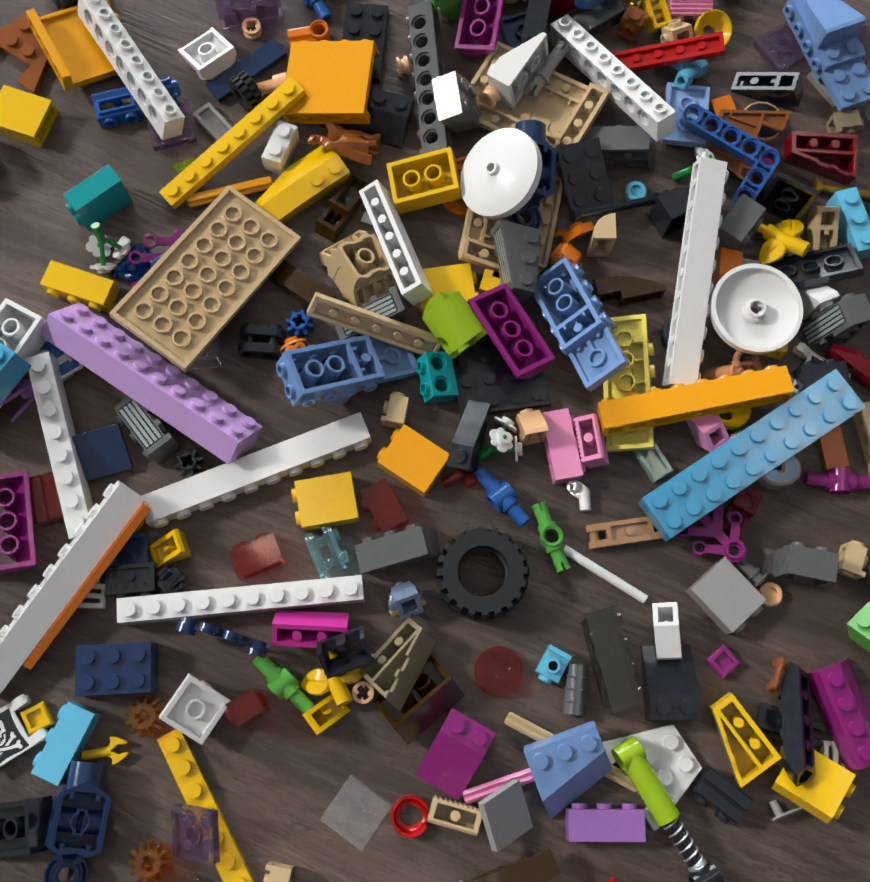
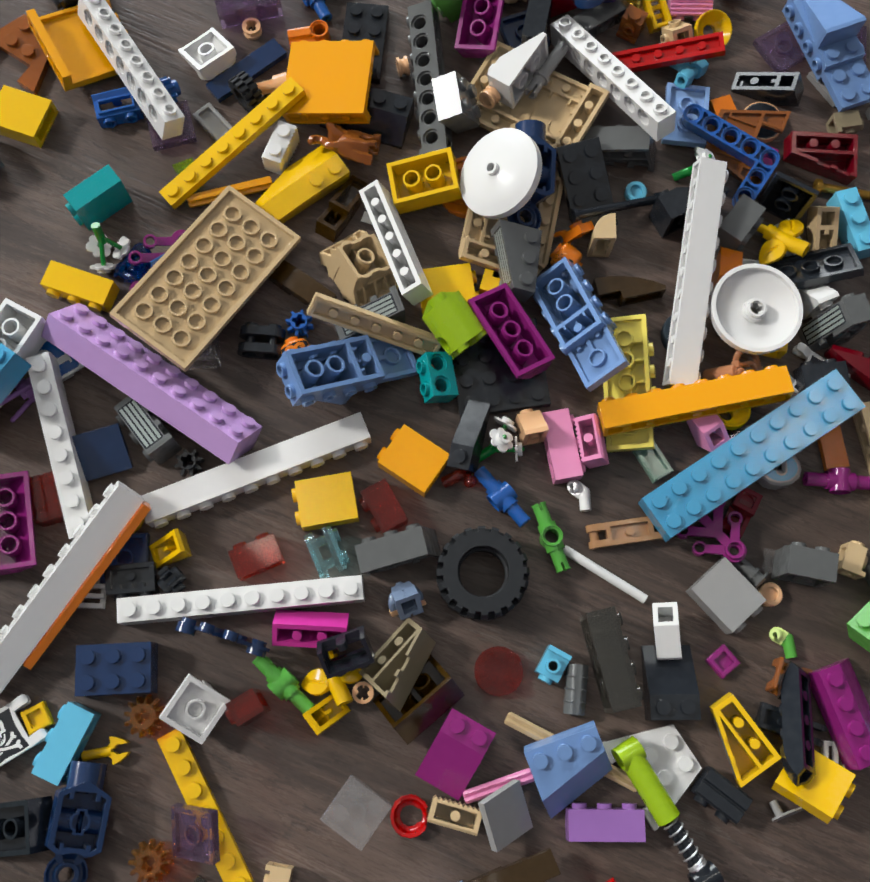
tan brick [381,392,409,429] -> none
none -> arm [769,627,798,659]

